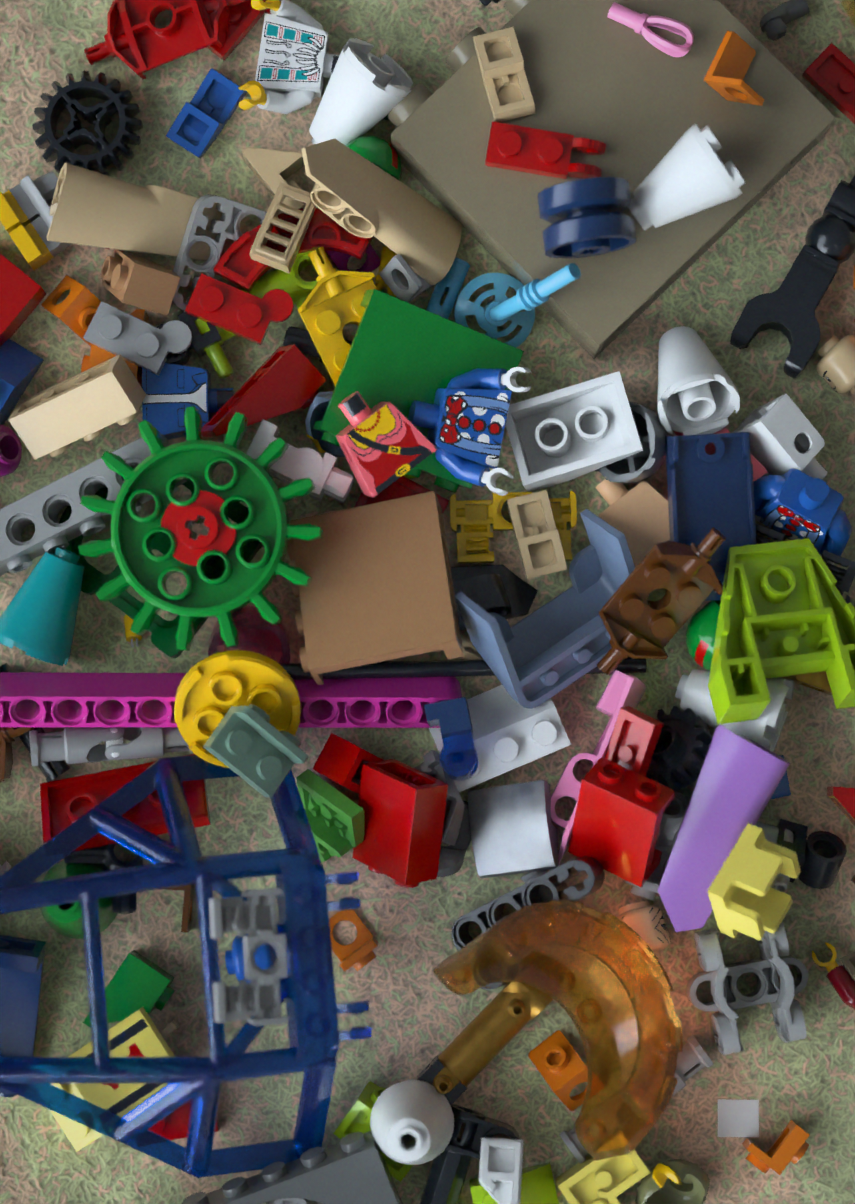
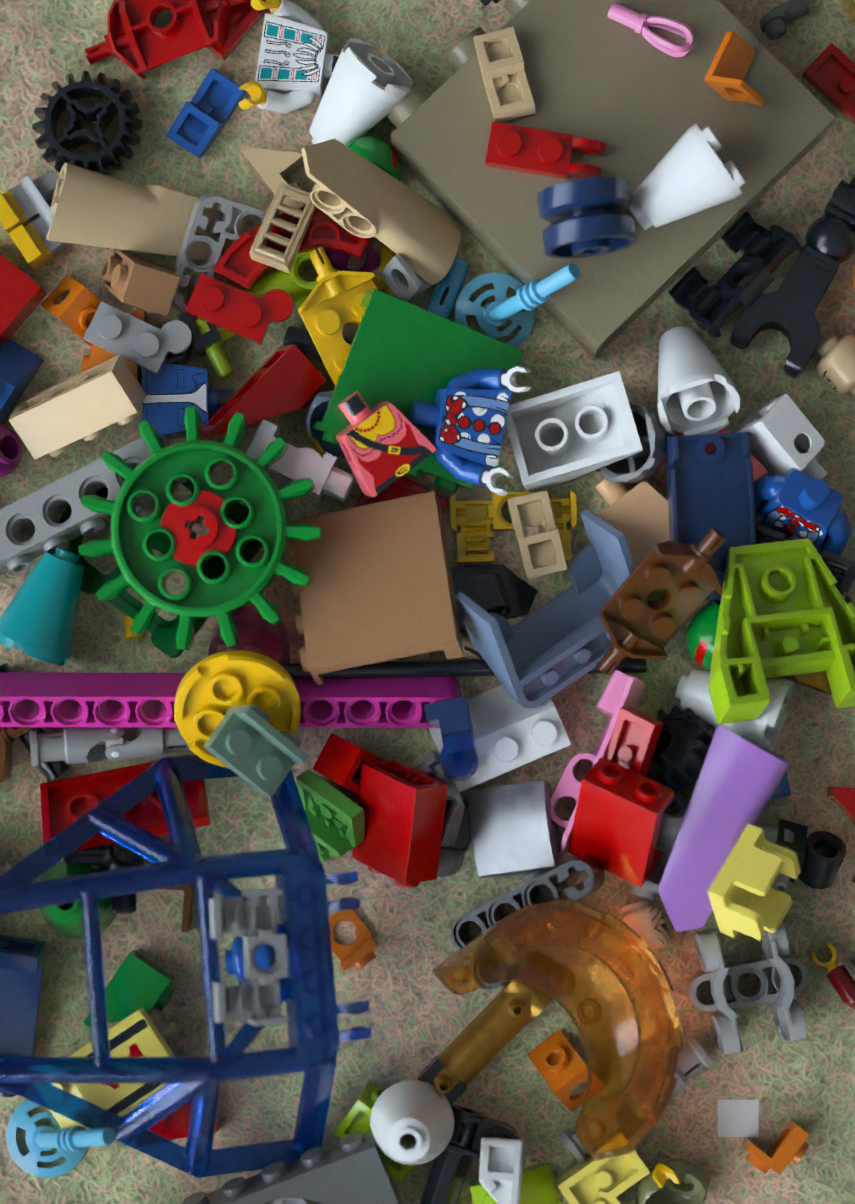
none -> medium azure dish [6,1095,116,1178]
none -> black piece [668,212,802,338]

